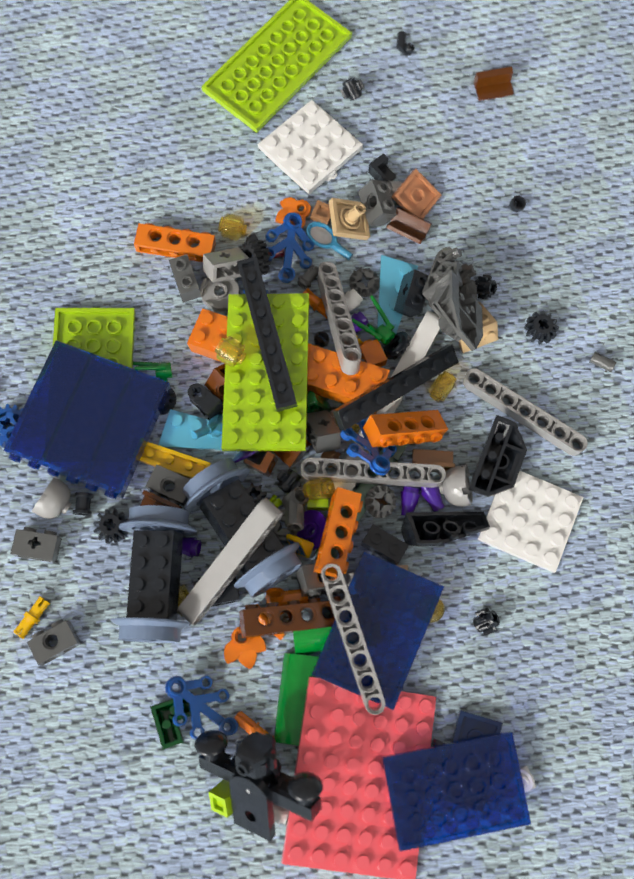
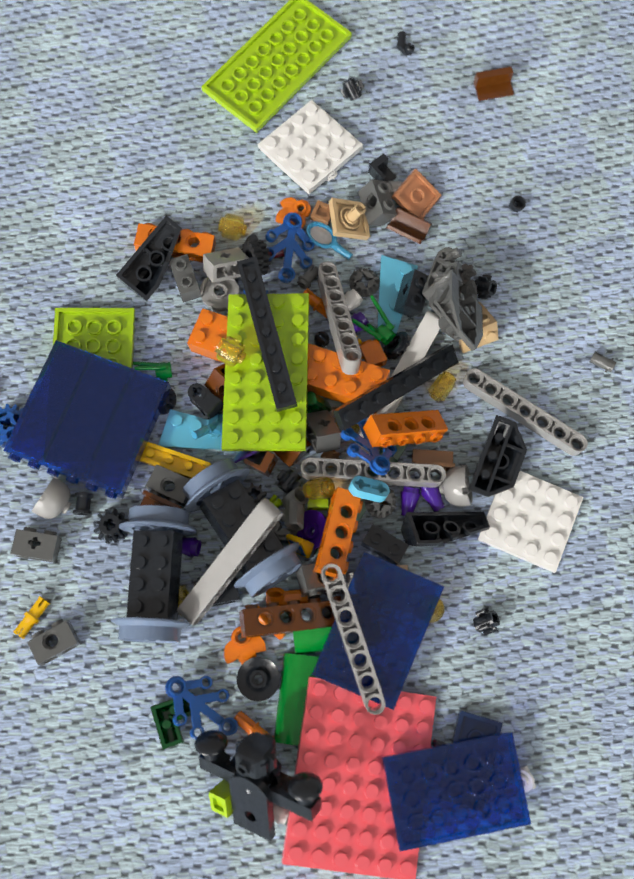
black gear [524,310,559,345] -> none
none -> black wedge [116,215,182,301]
none -> black dish [237,657,280,701]
none -> medium azure beam [348,476,390,502]

